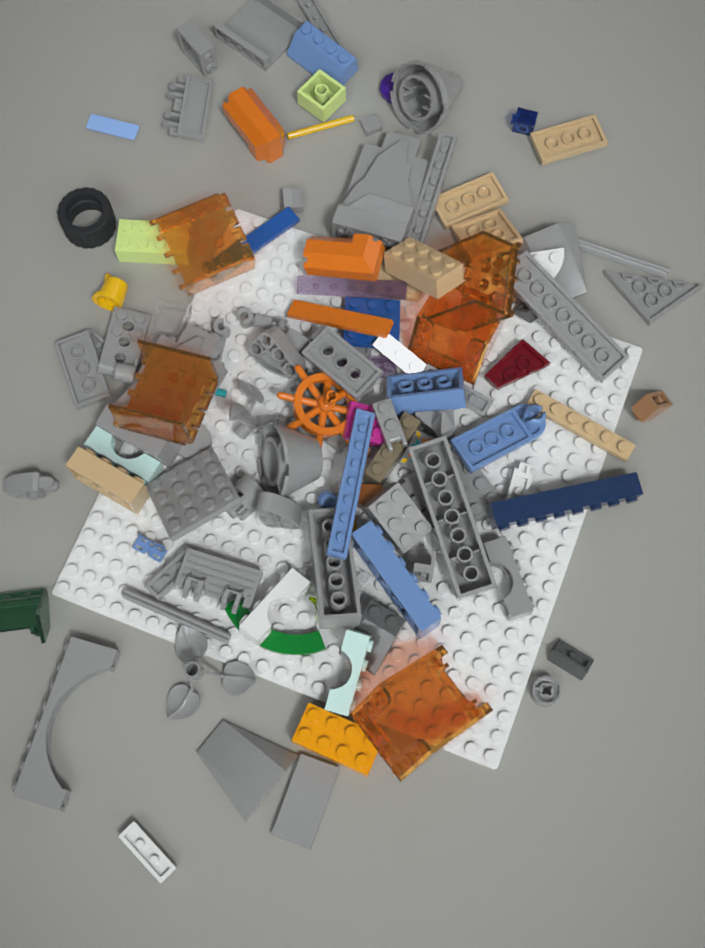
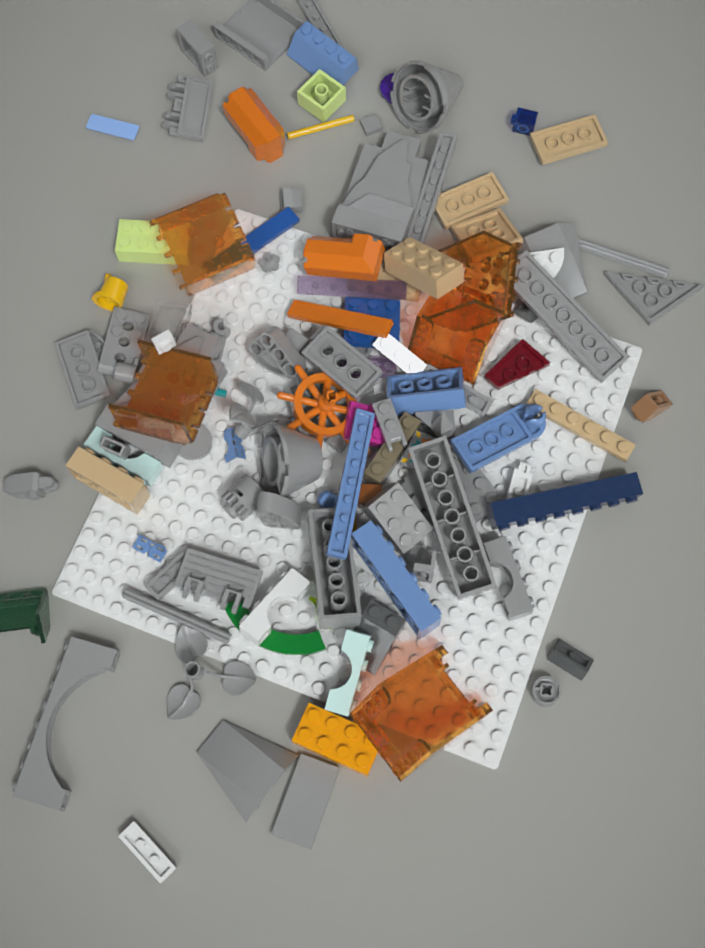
black tyre [57,187,117,249] -> none
light grey plate [145,446,242,542] -> none
light grey piece [236,307,288,333] -> none
none -> light grey piece [99,436,131,460]
none -> white plate [151,329,176,355]
none -> medium blue piece [224,427,246,463]
none -> light grey plant [258,252,280,273]
none -> clear tile [420,546,433,565]

